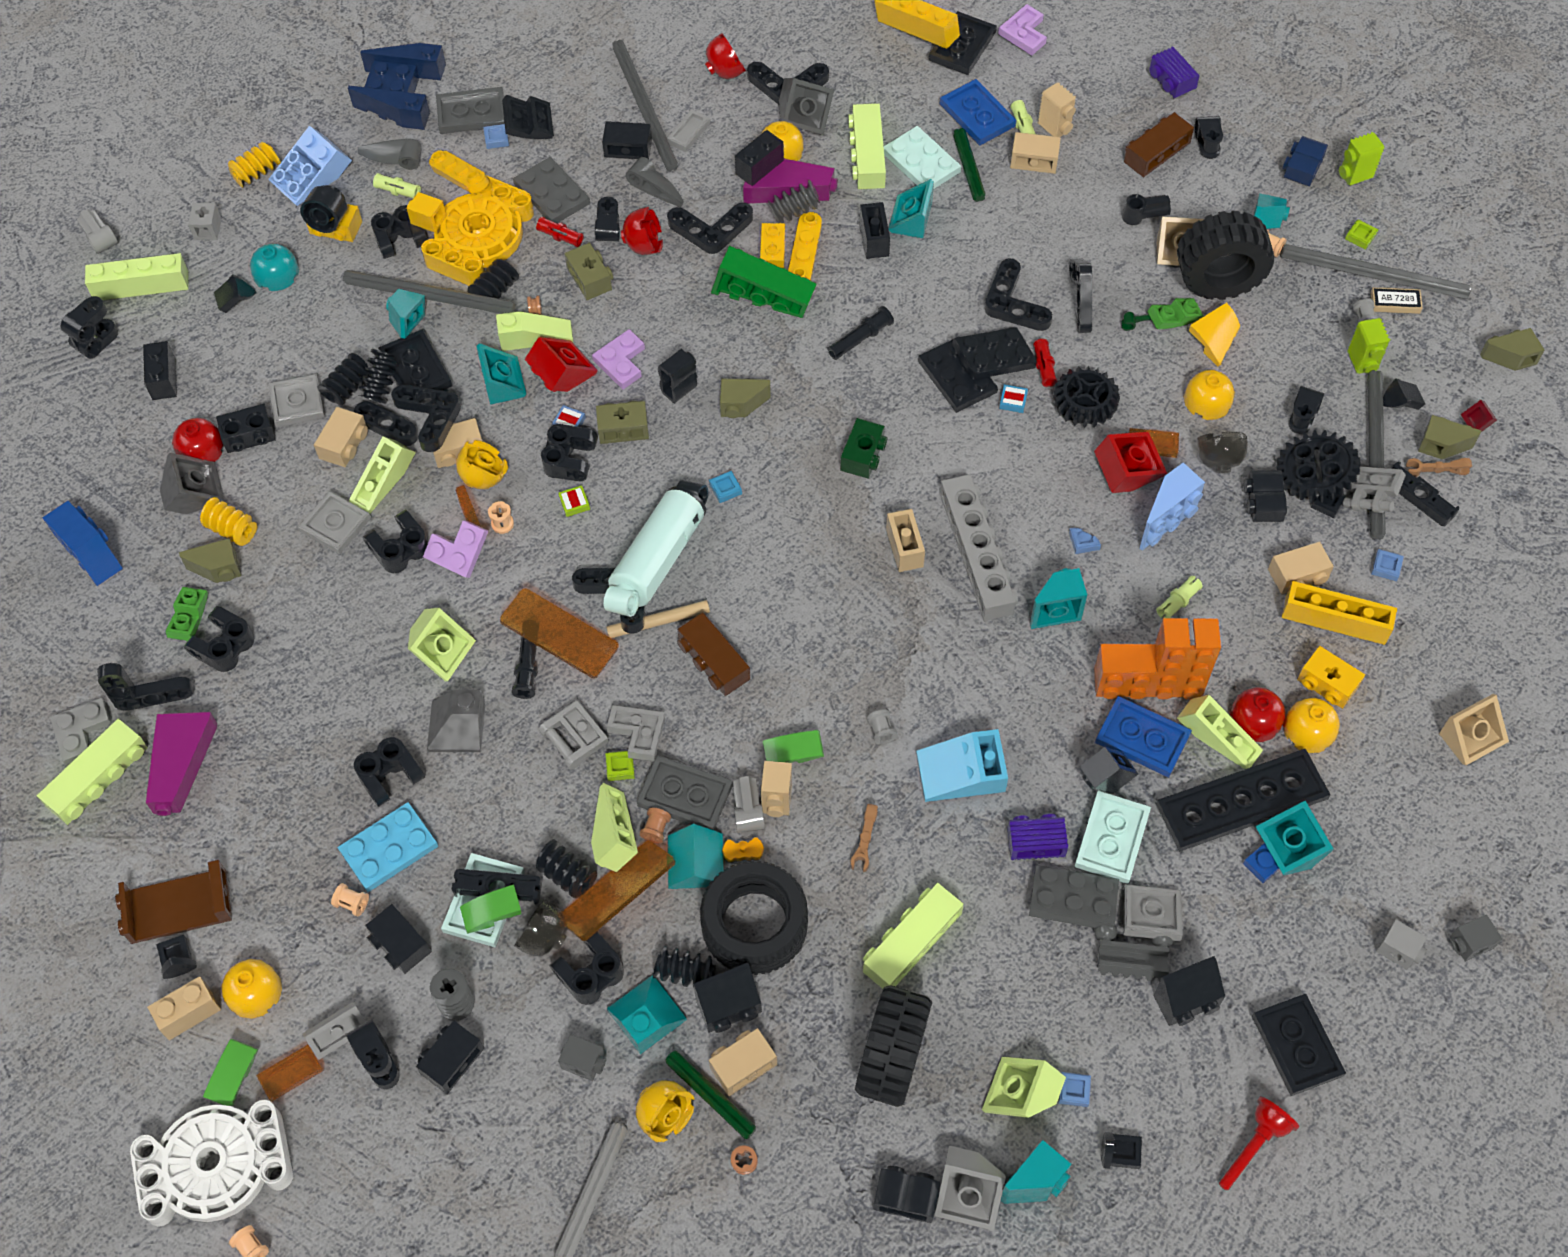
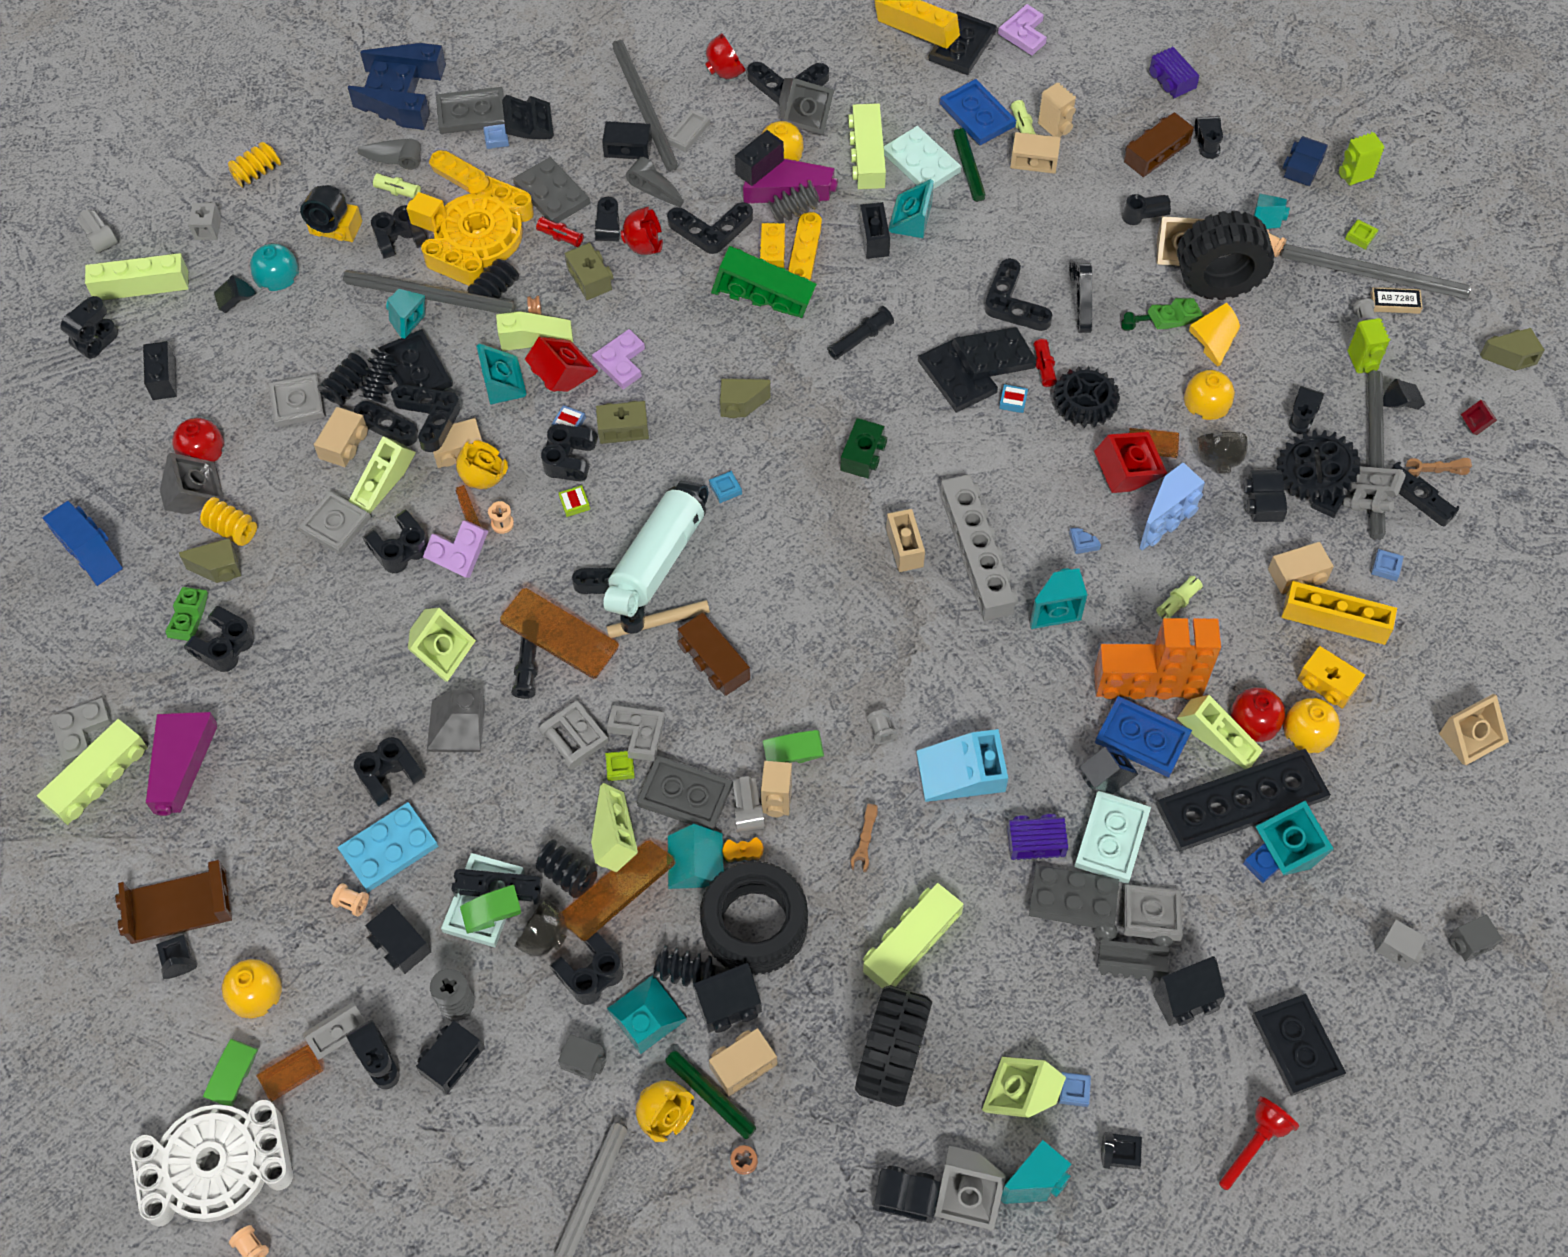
black beam [97,663,193,711] -> none
tan brick [147,976,221,1041] -> none
black brick [216,404,276,453] -> none
light blue slope [268,126,352,206] -> none
nougat bush [639,808,671,844] -> none
black brick [658,349,698,404] -> none
olive slope [1418,415,1481,460] -> none

